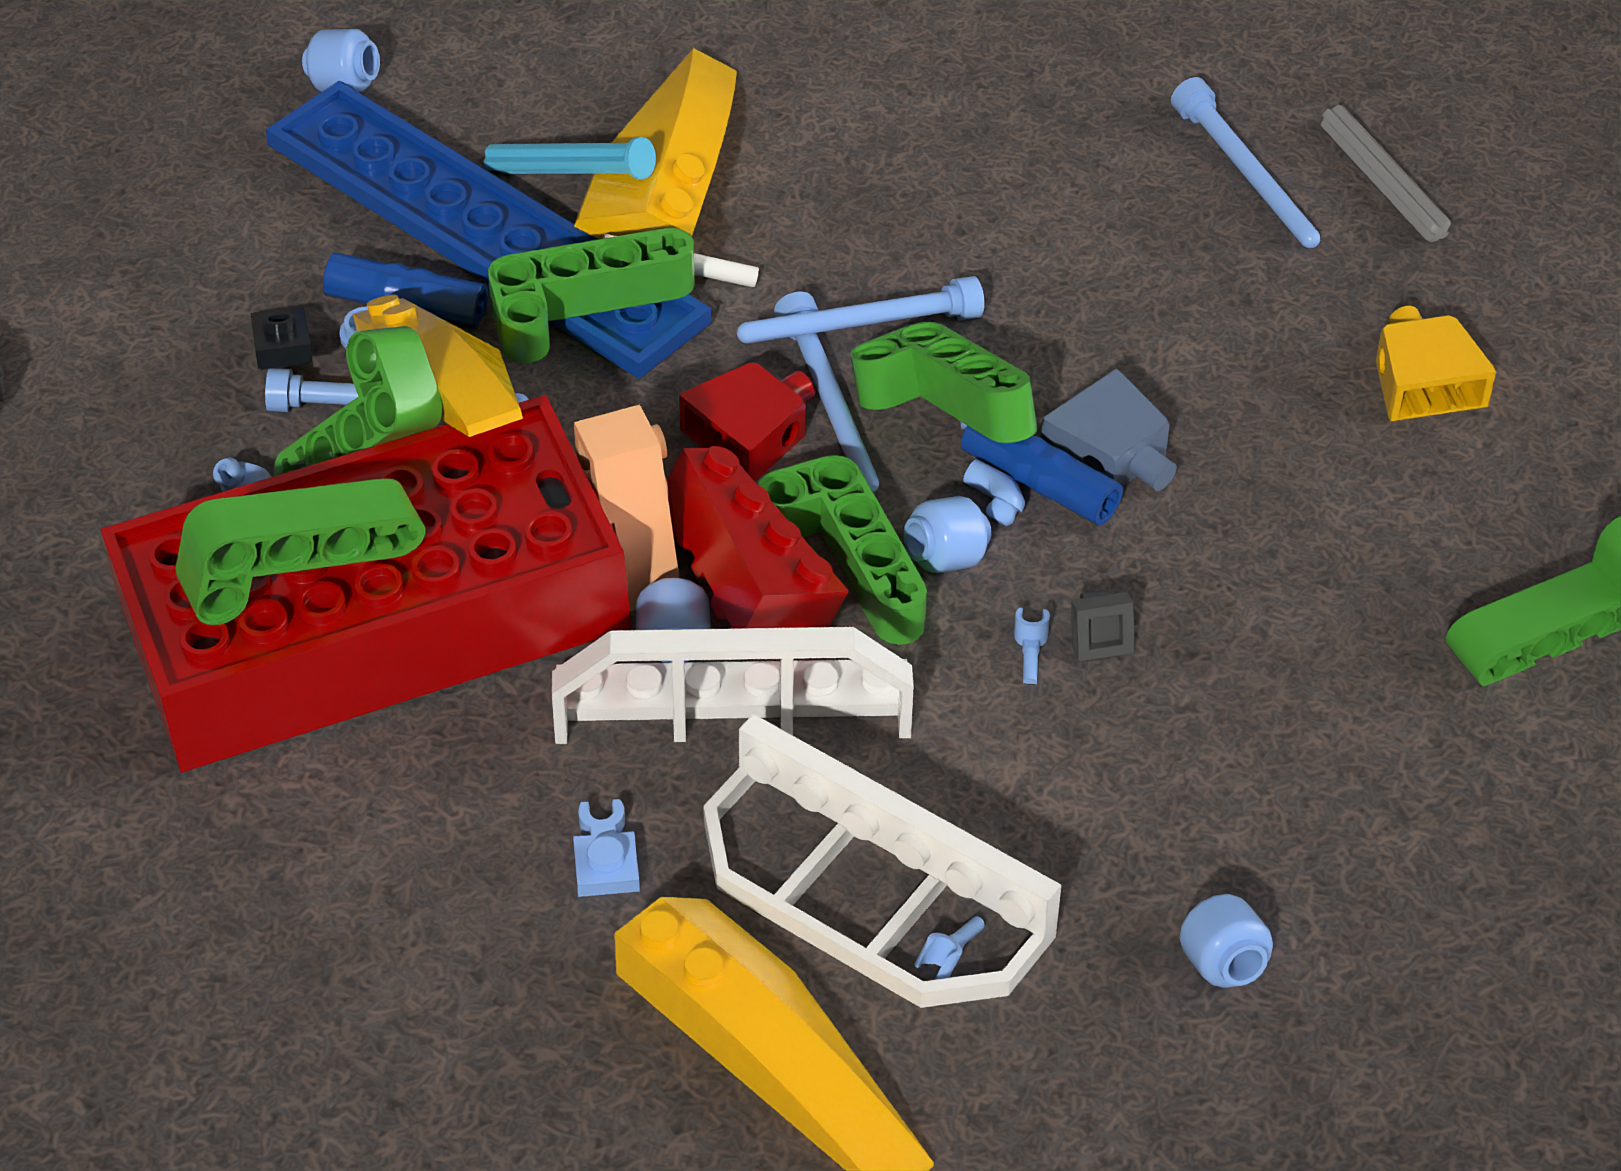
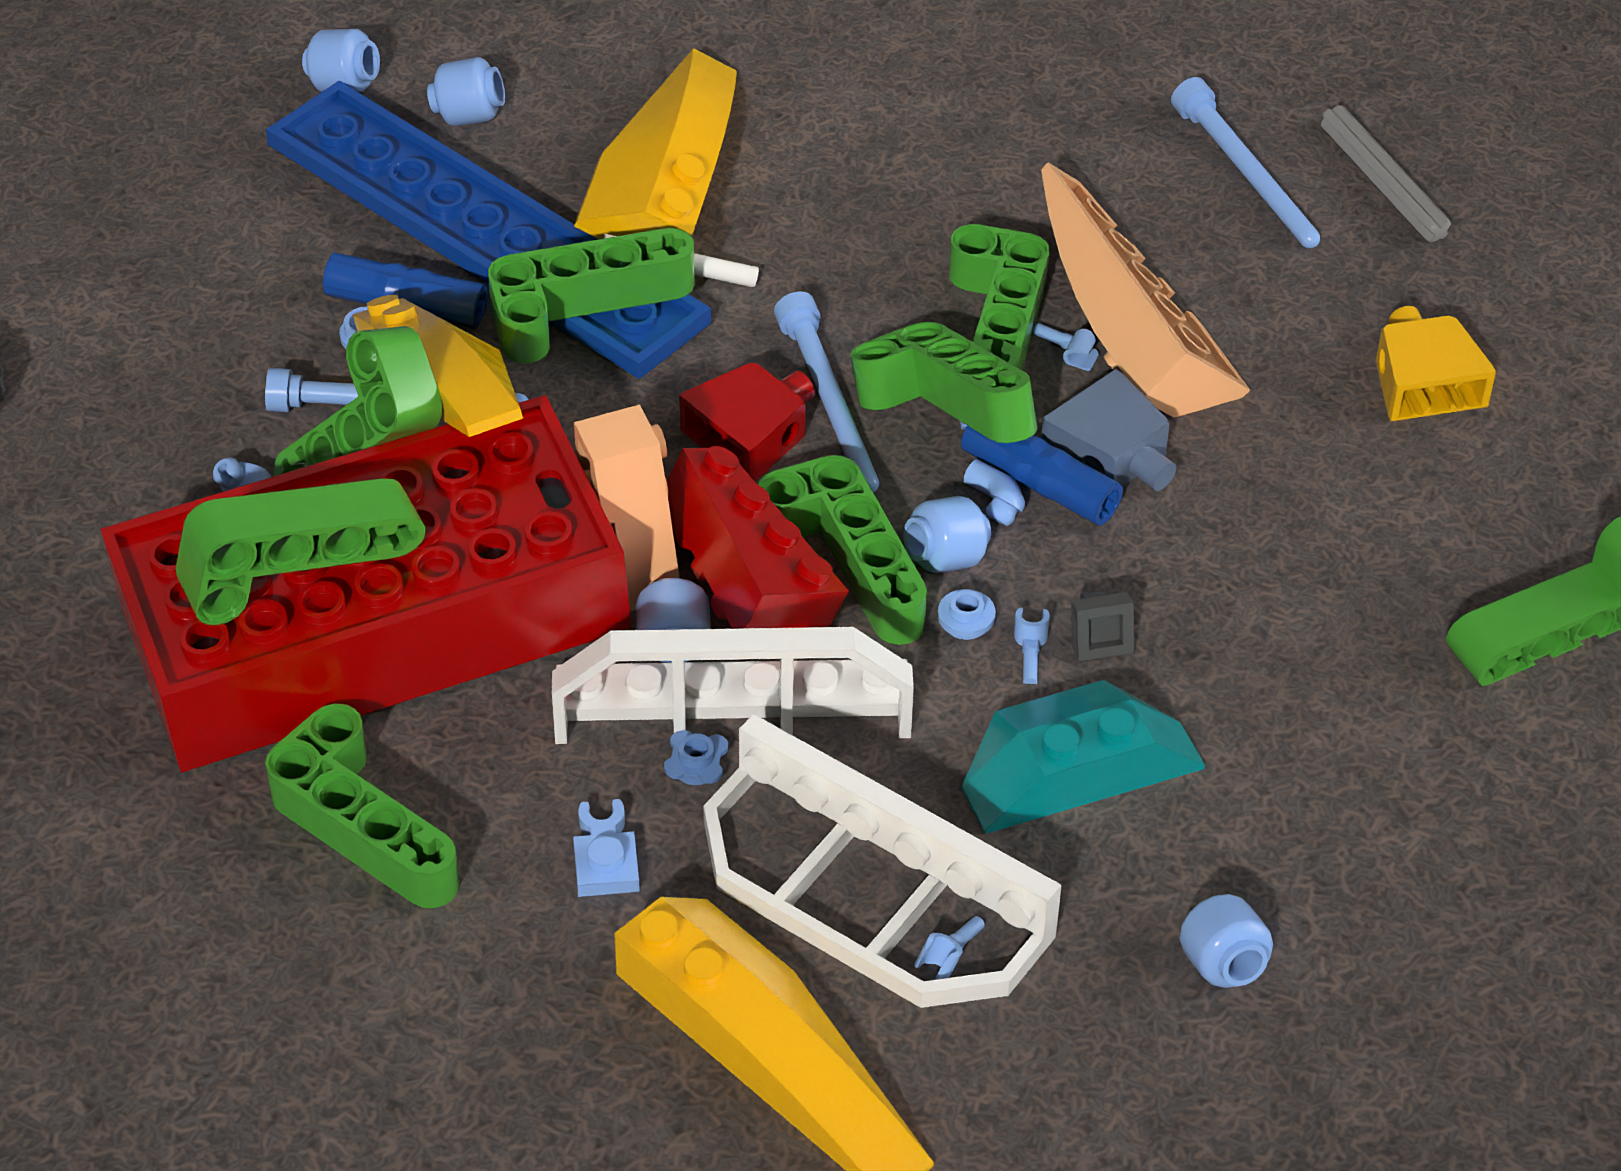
black plate [250,306,312,370] -> none
medium azure axle [483,137,656,179] -> none
light blue piece [737,276,984,344] -> none
none -> bright green beam [265,703,459,908]
none -> light blue head [427,57,505,126]
none -> medium blue plate [664,730,728,785]
none -> light blue plate [938,589,996,640]
none -> bright green beam [949,224,1049,370]
none -> teal wedge [962,680,1205,834]
none -> light blue hand [1033,323,1099,371]
none -> light nougat wedge [1041,162,1250,418]

